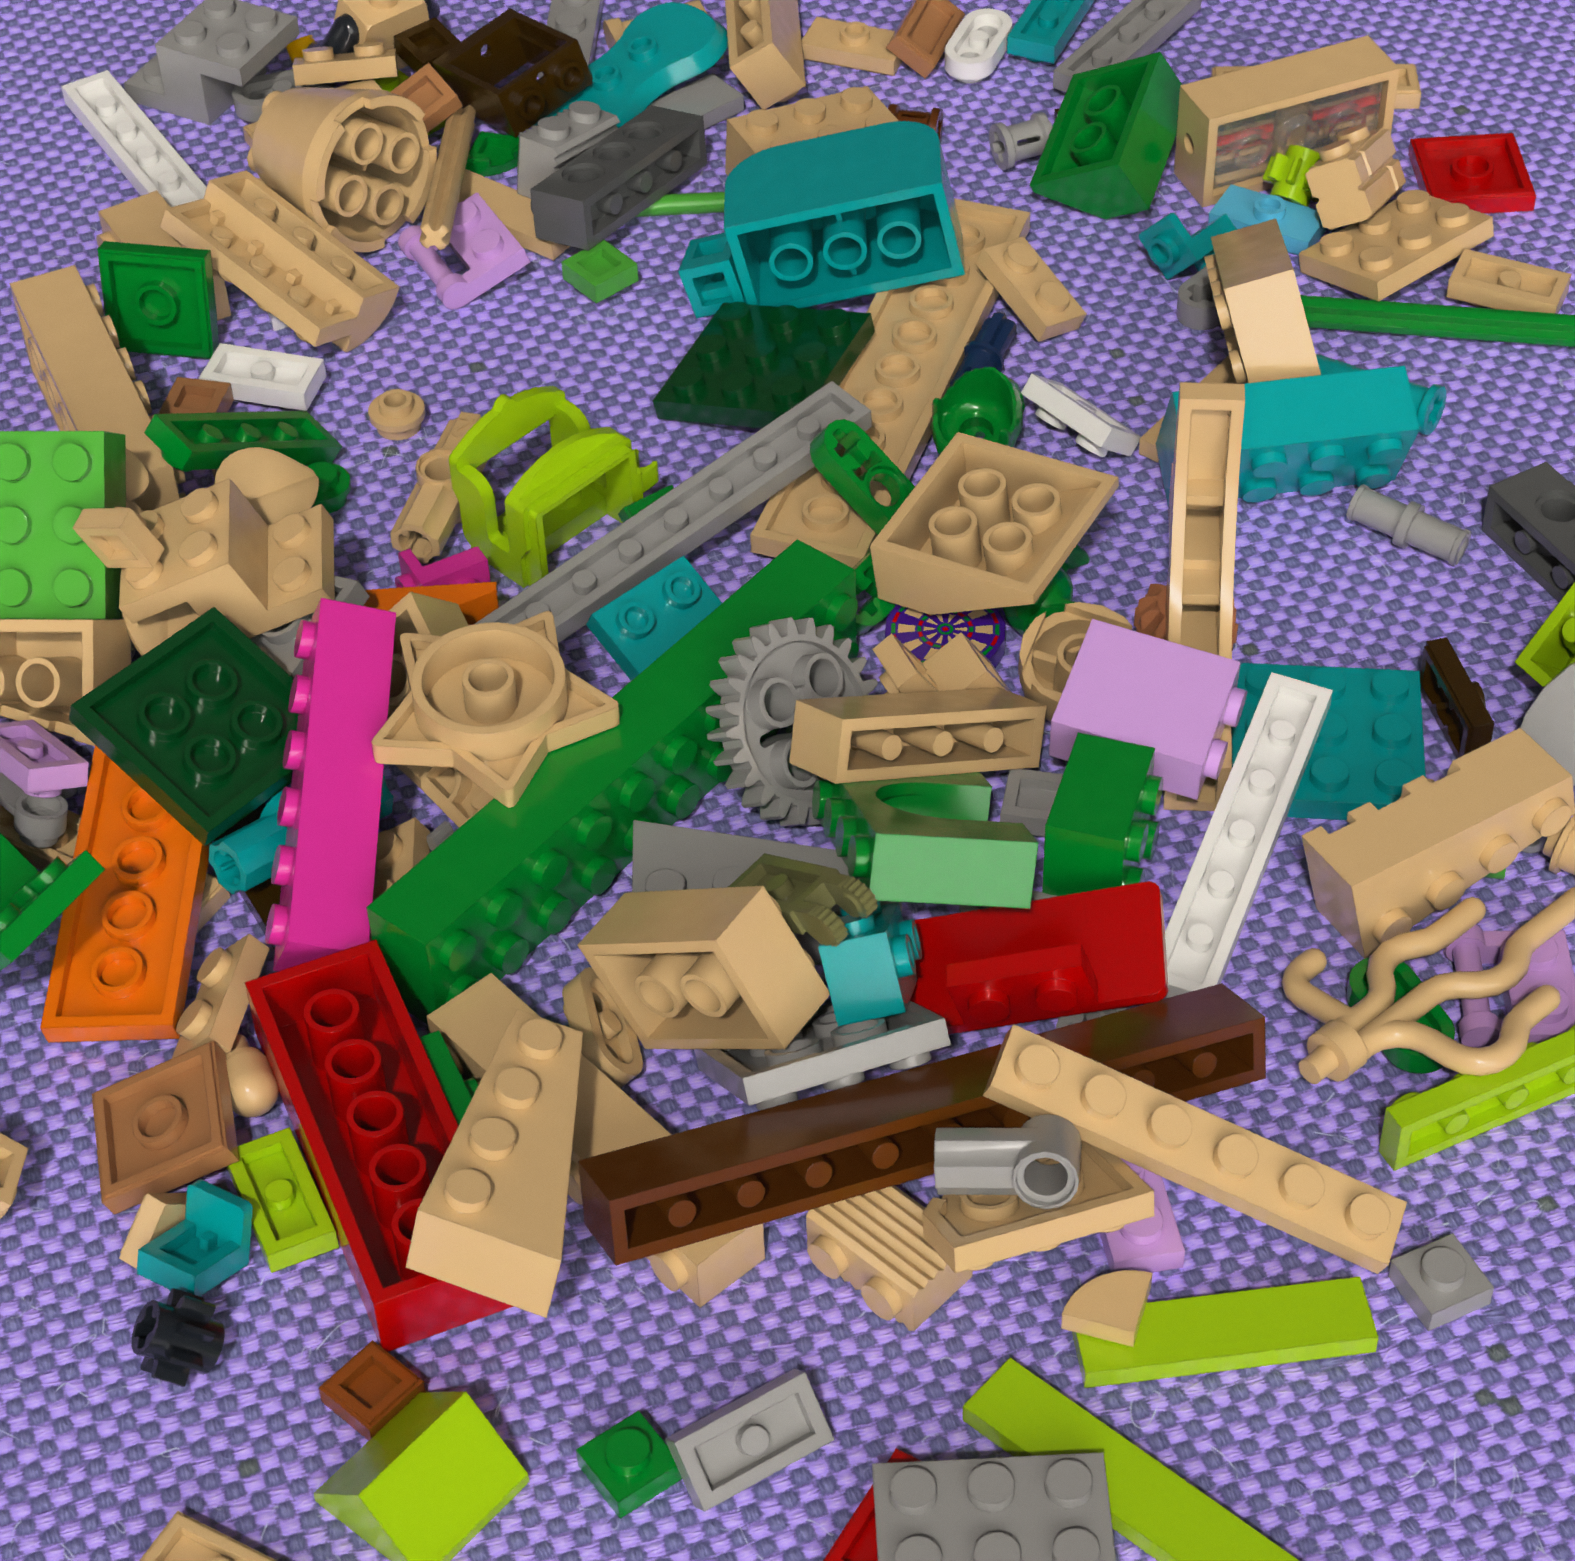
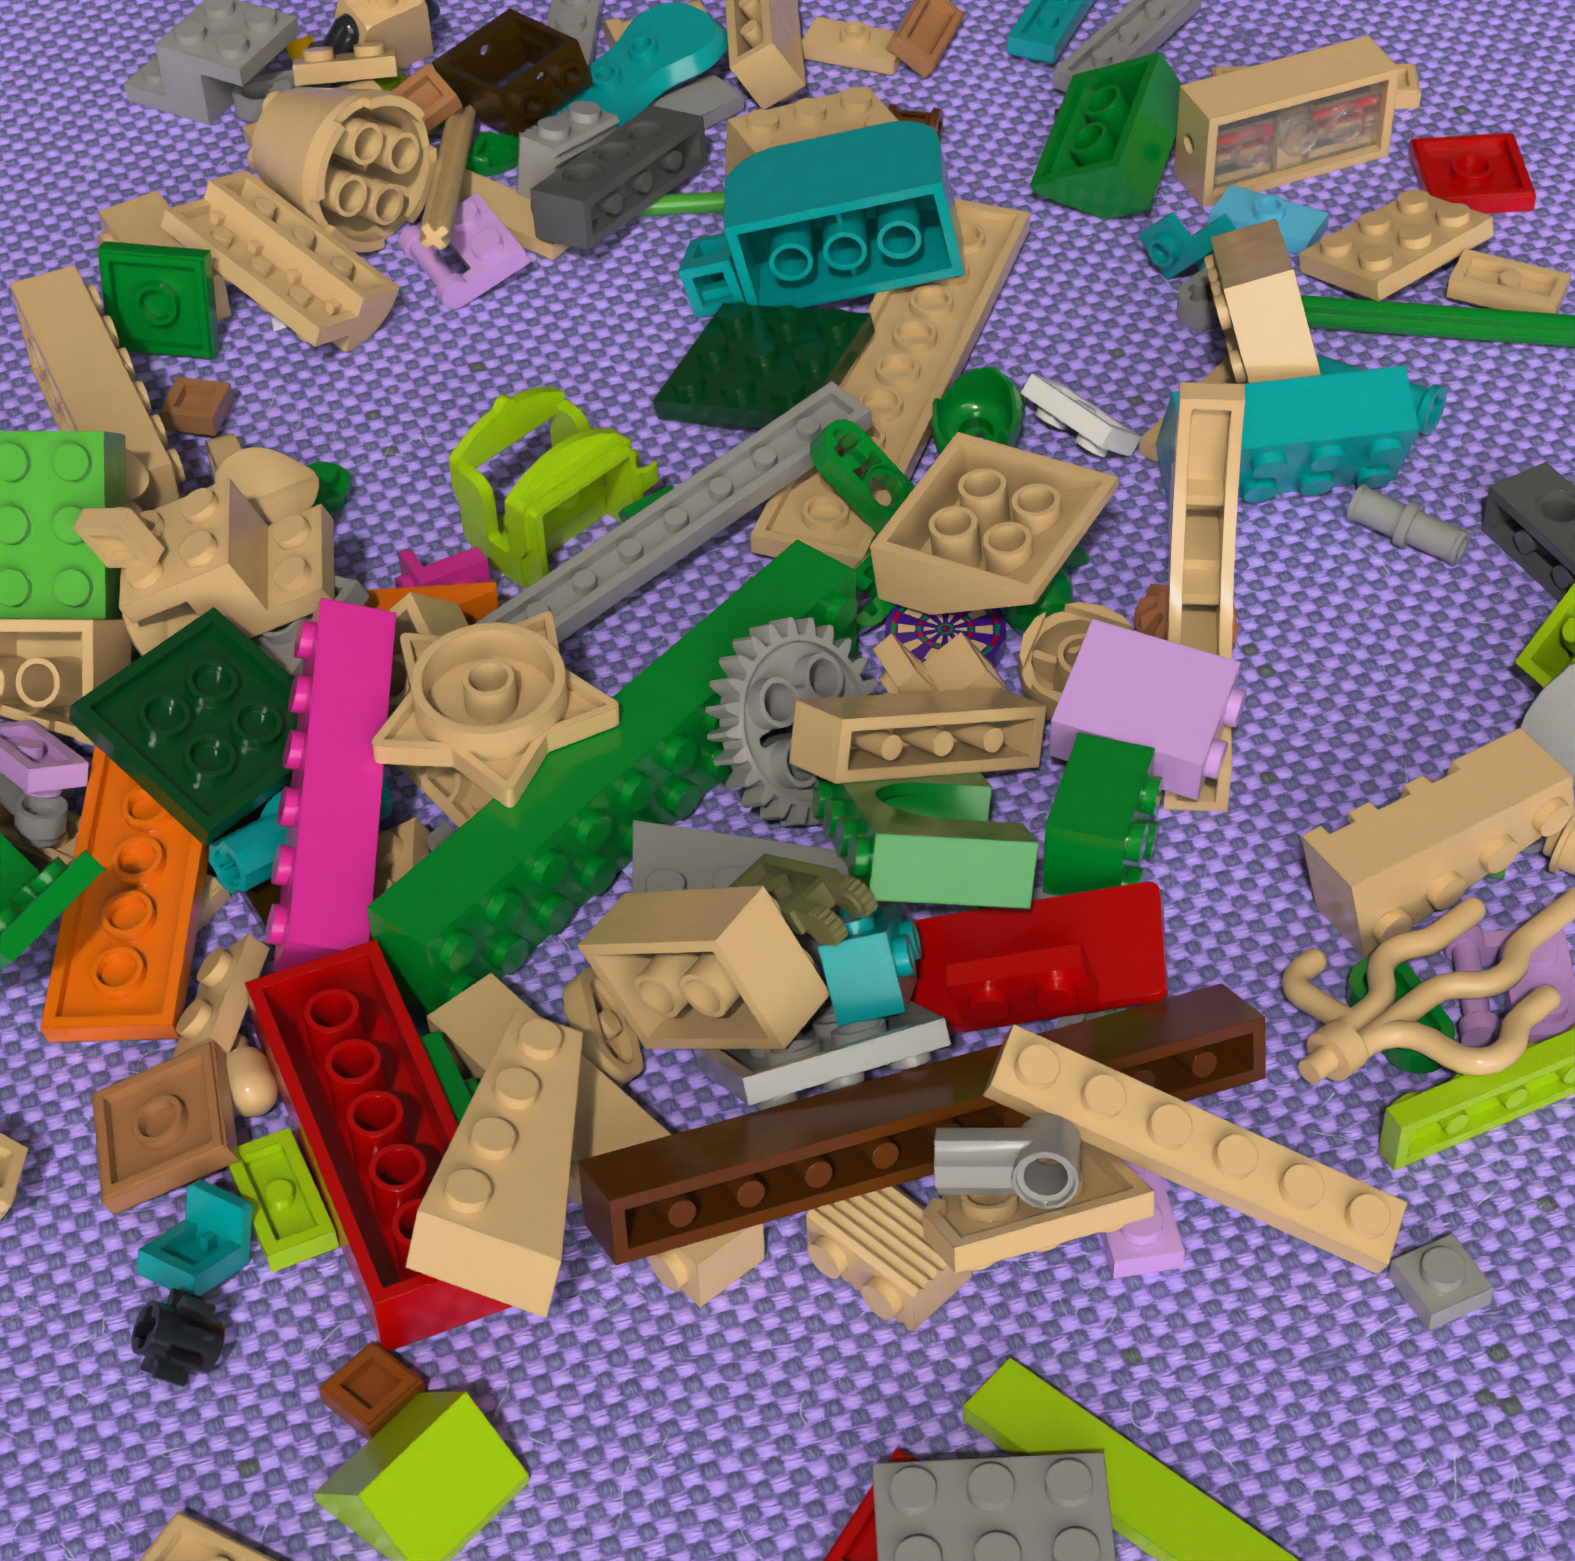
white plate [61,70,207,207] -> none
tan tile [119,1193,187,1269] -> none
green plate [144,411,343,472] -> none
white plate [199,343,326,411] -> none
tan plate [368,389,425,440] -> none
tan piece [390,411,487,564] -> none
dark brown tile [394,17,461,73] -> none
bright green plate [561,240,639,304] -> none
green plate [576,1410,682,1519] -> none
teal plate [586,555,722,681] -> none
light grey plate [665,1369,834,1512] -> none
white plate [945,8,1012,83] -> none
dark blue axle [950,312,1016,386] -> none
tan plate [975,236,1087,342] -> none
light grey bush [989,112,1052,170] -> none
light grey plate [1000,769,1063,837] -> none
tan tile [1061,1270,1152,1347] -> none
lime tile [1072,1276,1379,1388] -> none
white plate [1165,672,1333,998] -> none
teal plate [1231,663,1426,820] -> none
lime gear [1262,145,1321,207] -> none
tan brick [1305,124,1406,230] -> none
dark brown plate [1420,637,1494,758] -> none

